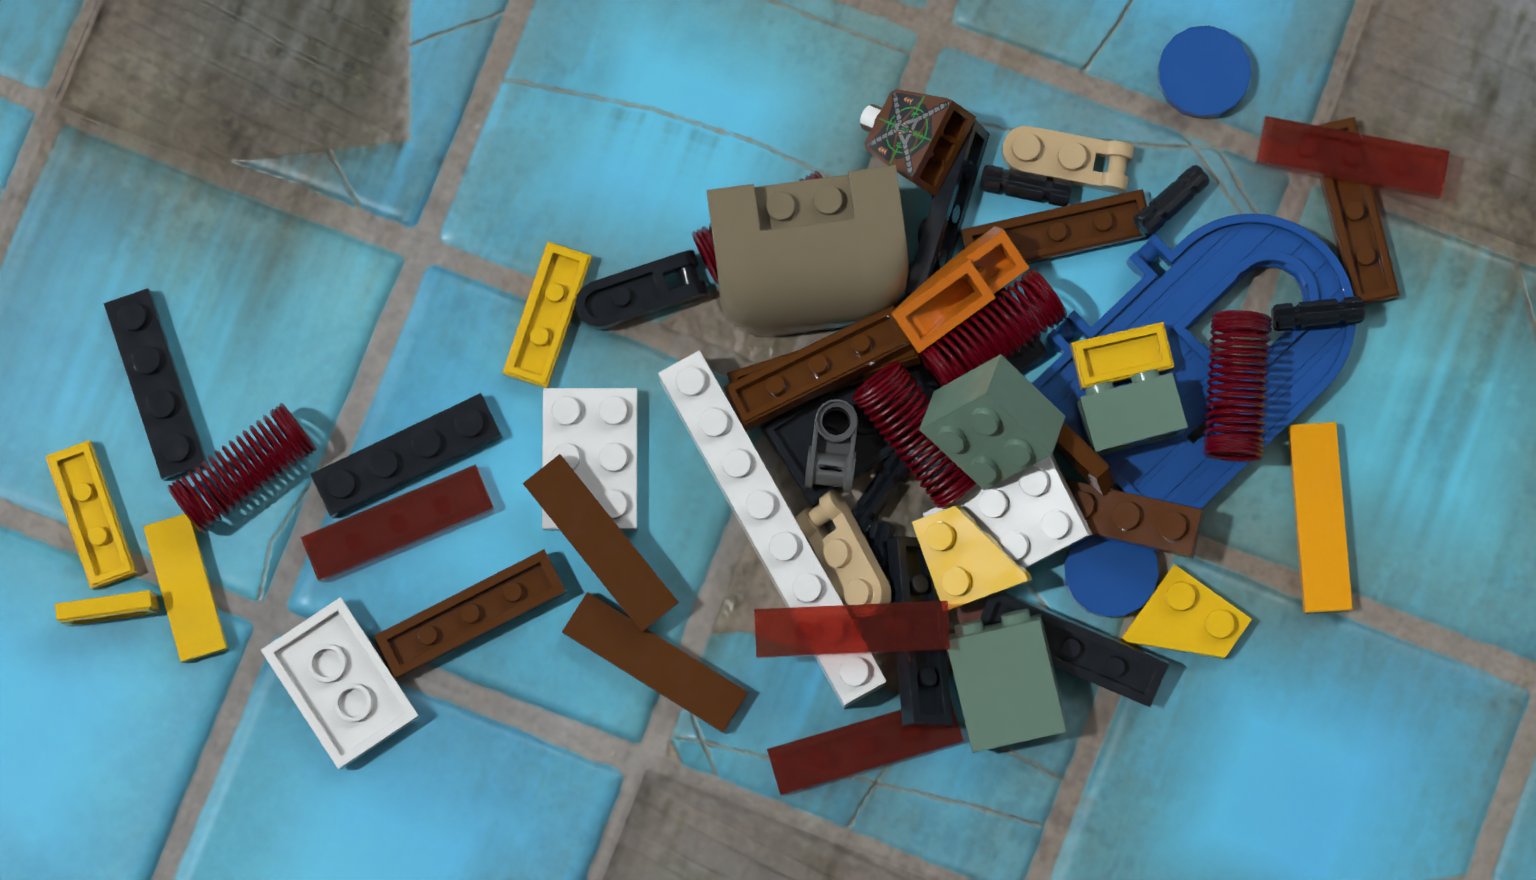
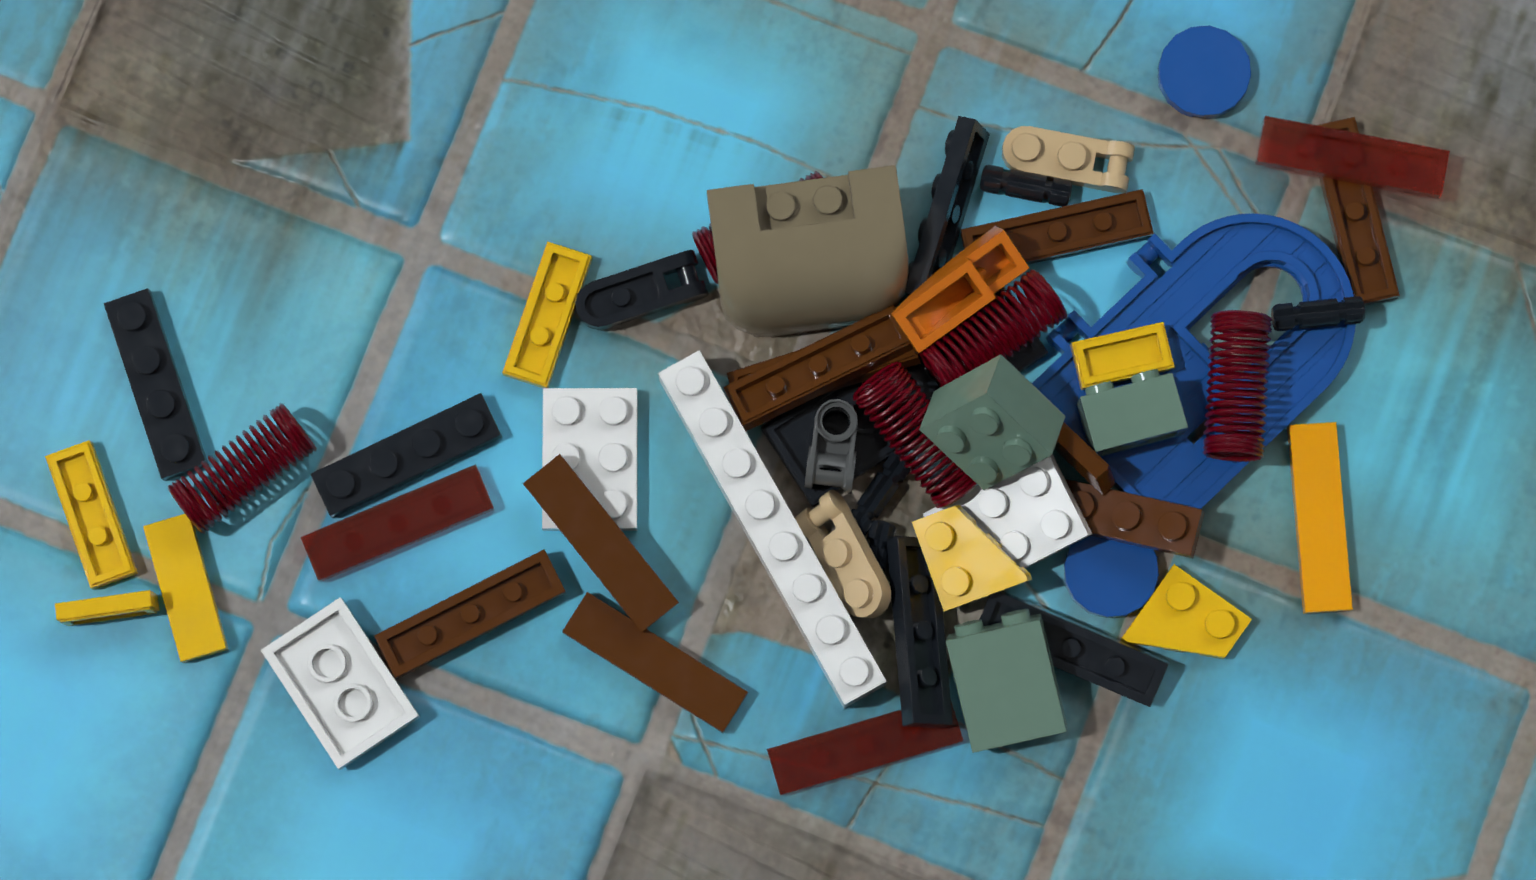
clear red tile [754,601,950,659] -> none
torso [860,89,976,197] -> none
black axle [1133,165,1210,237] -> none

